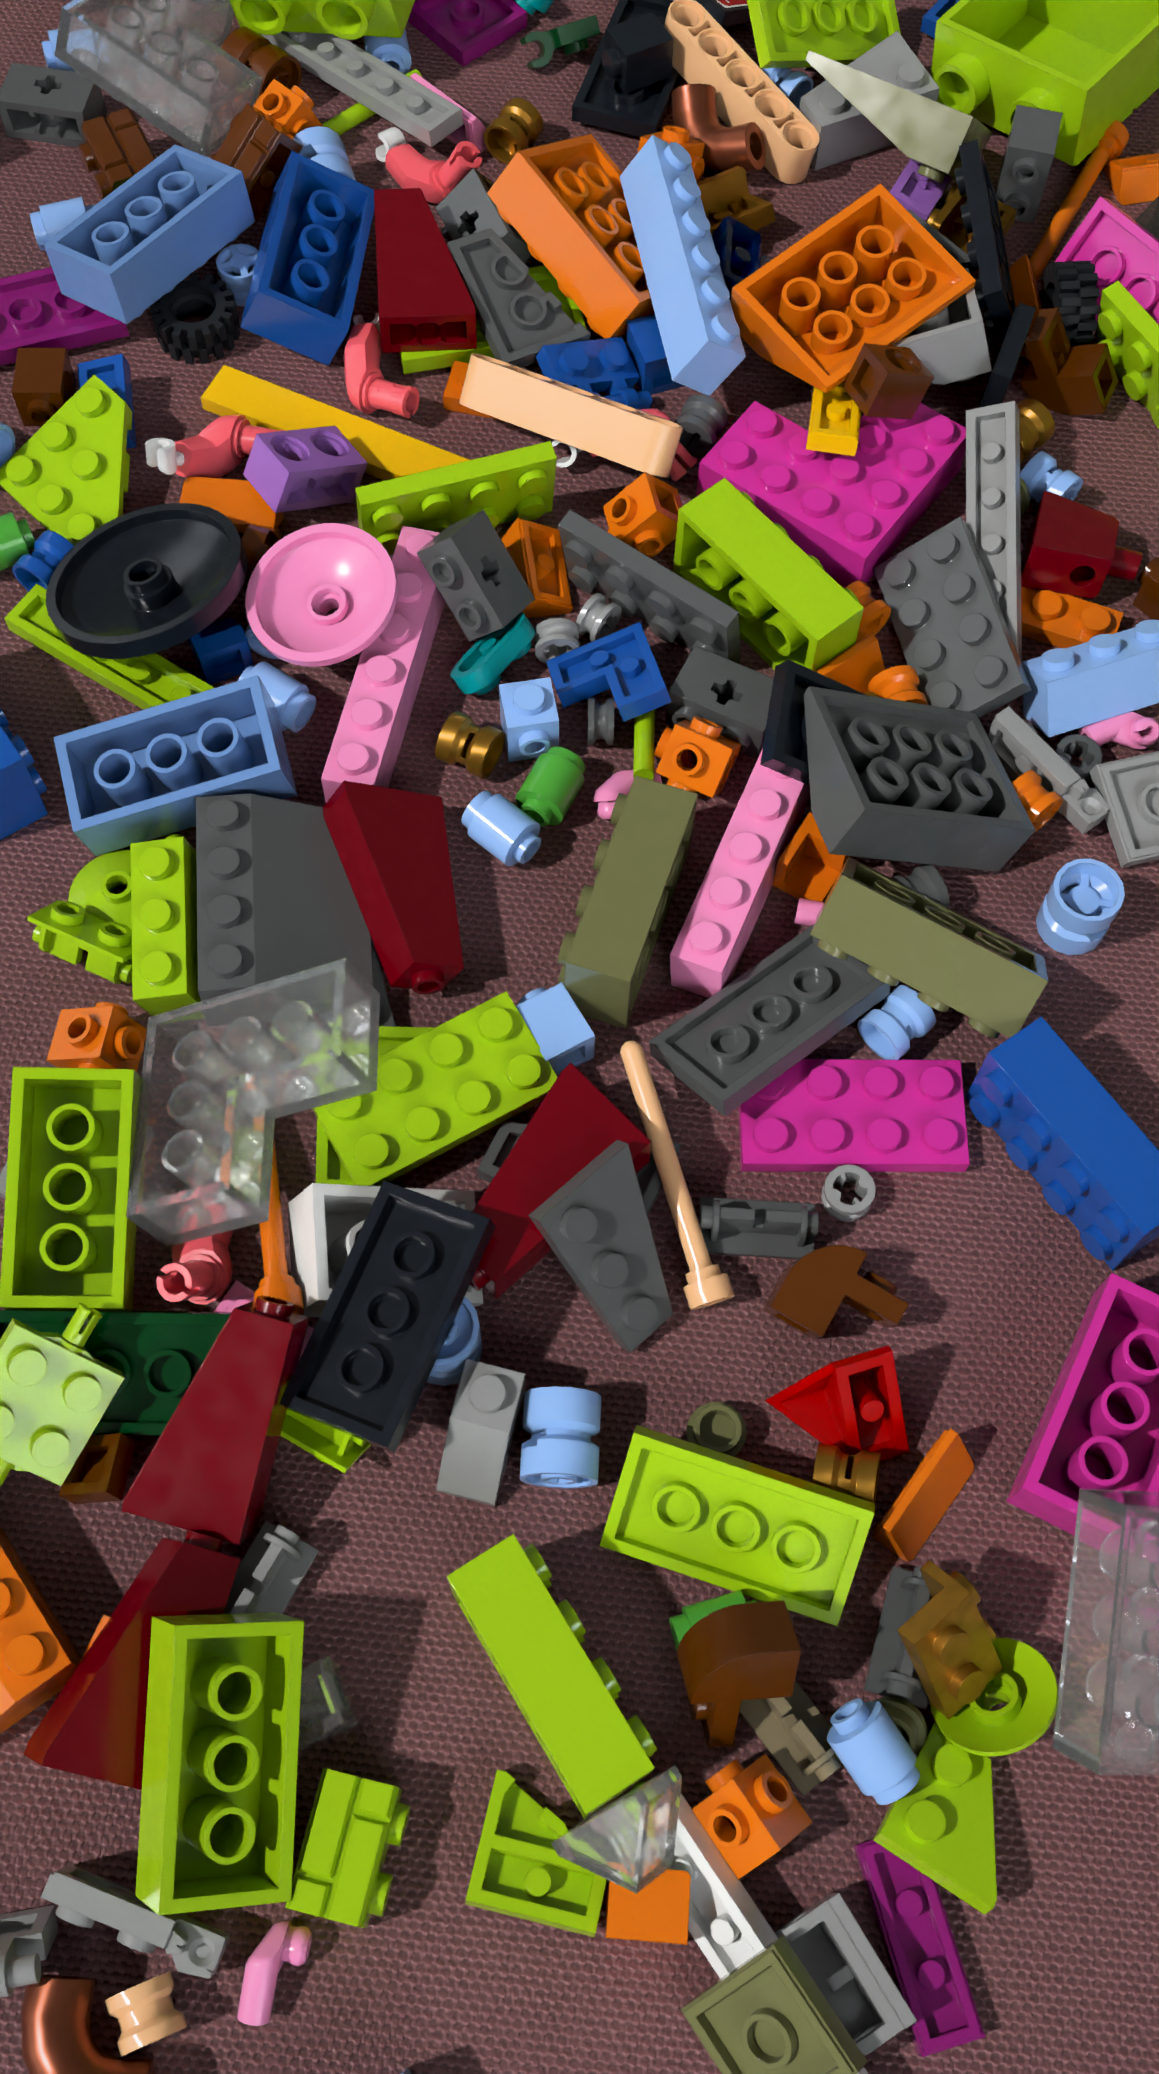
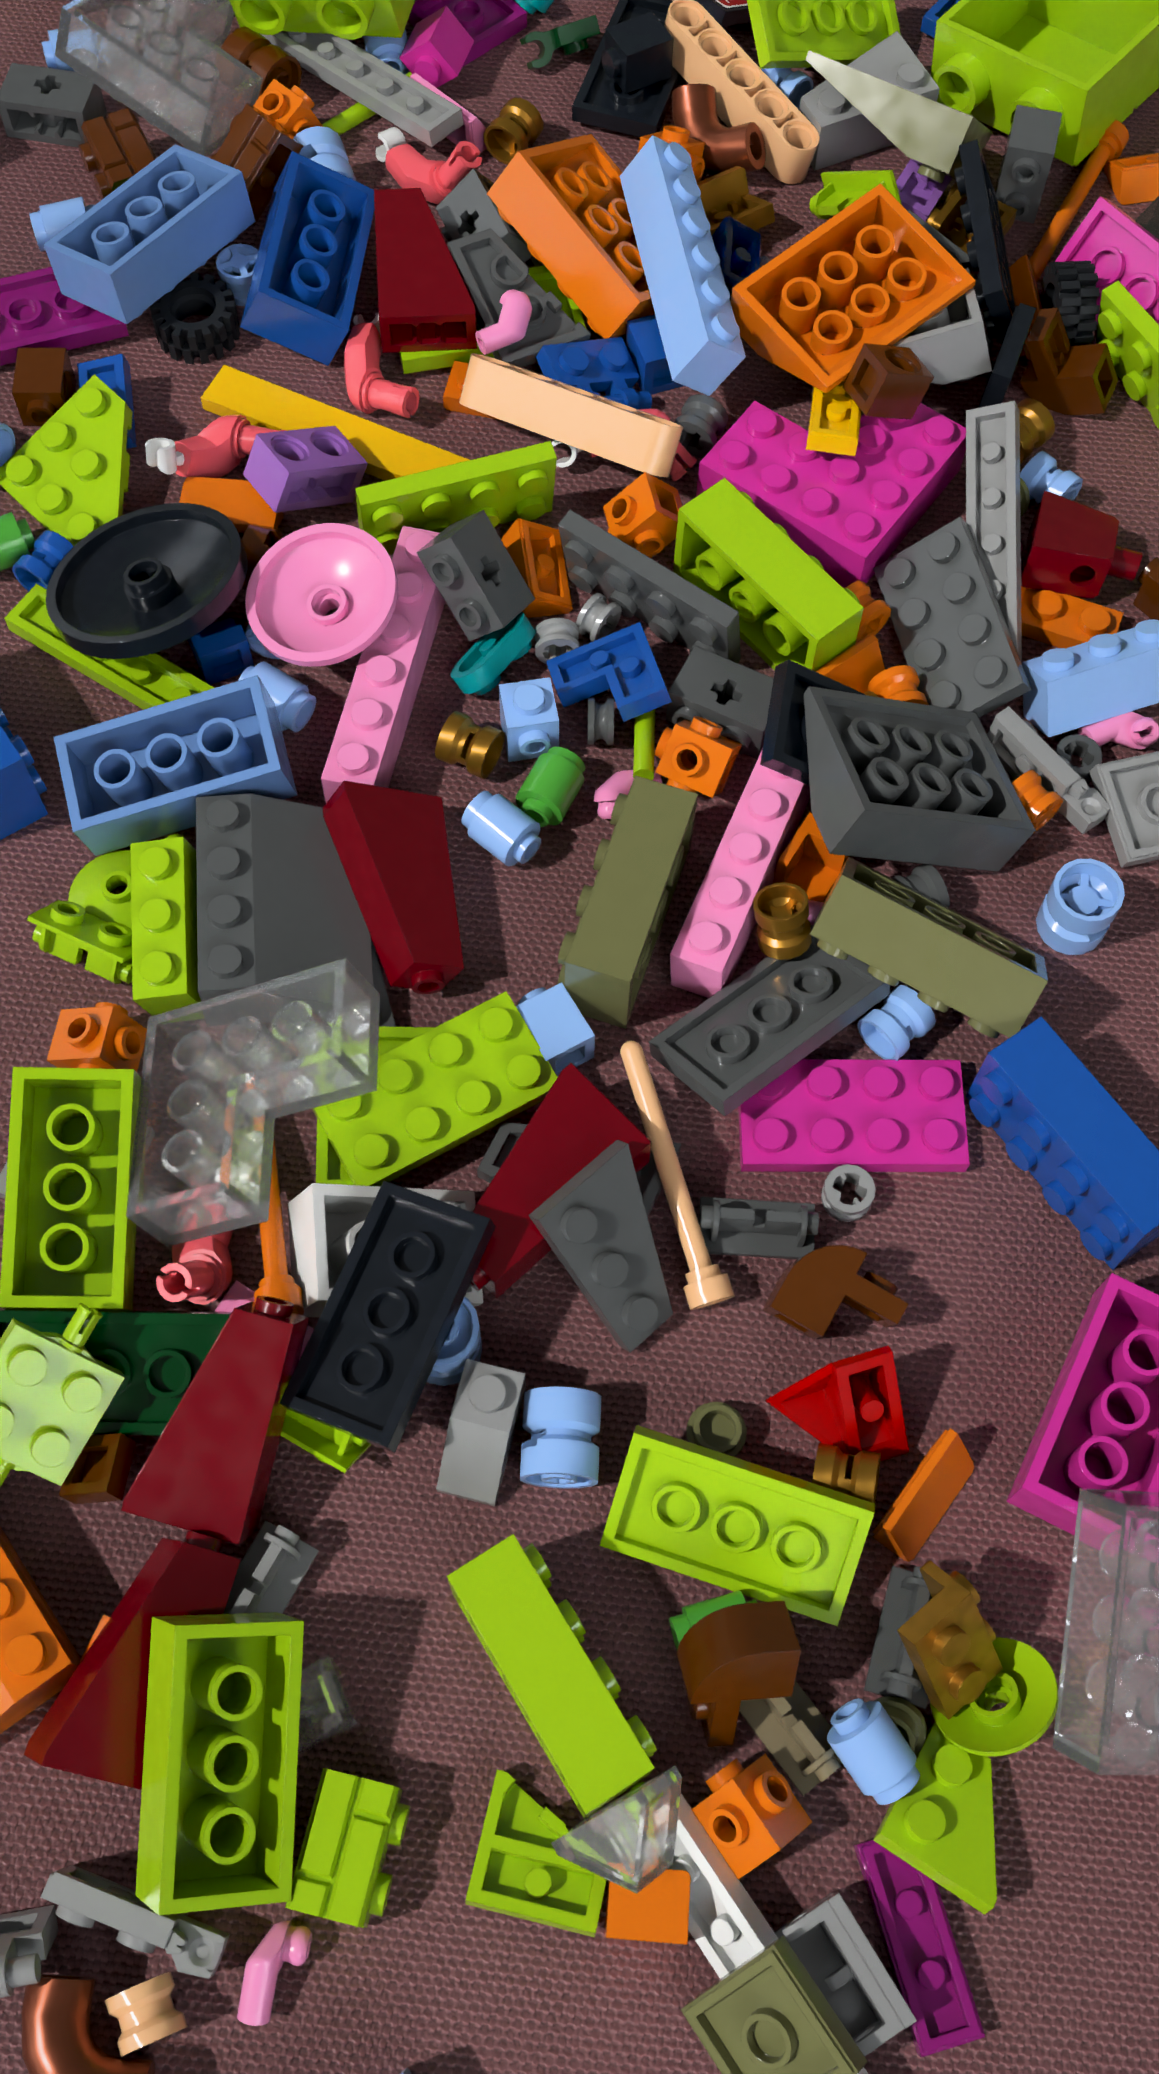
none -> dark pink brick [400,6,474,88]
none -> bright pink arm [475,289,532,355]
none -> pearl gold wheel [753,882,812,960]
none -> lime hinge [809,170,902,219]

